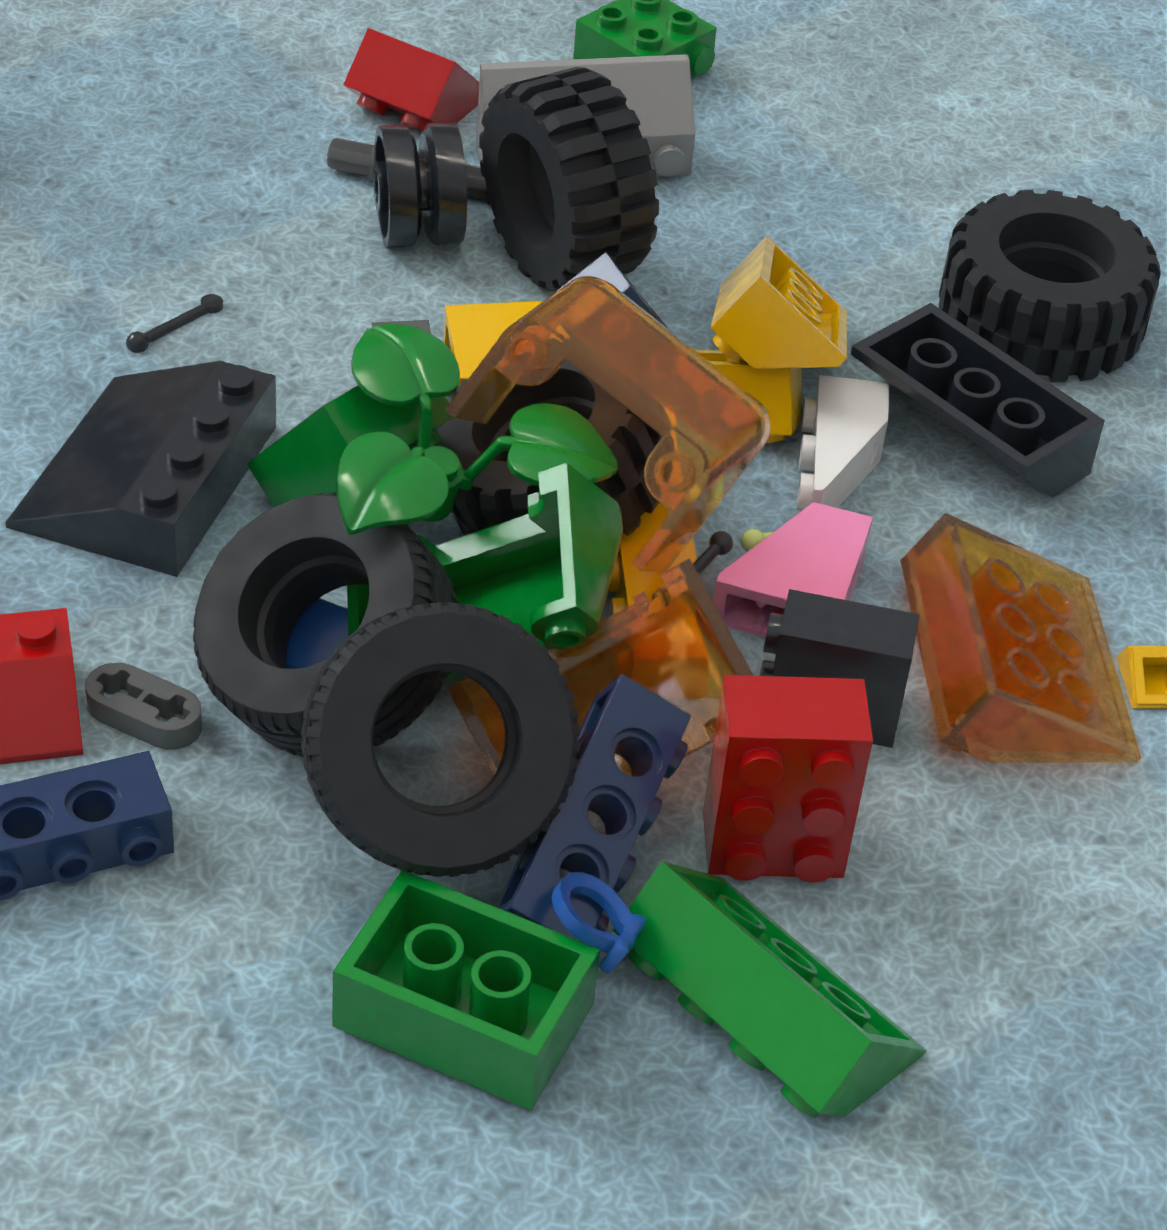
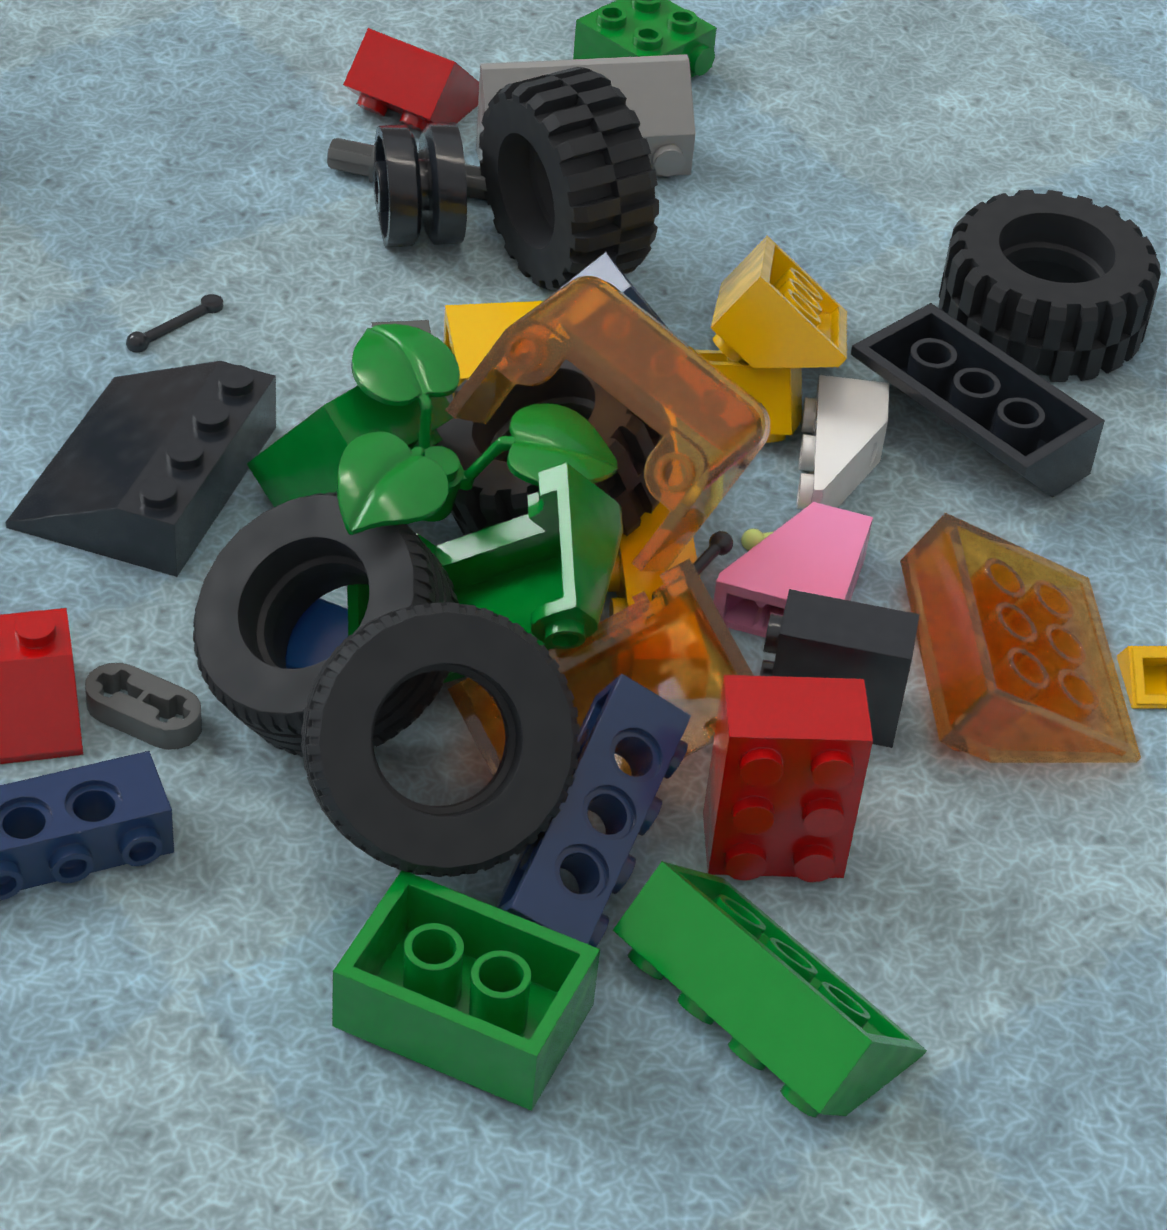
blue piece [551,872,647,974] -> none

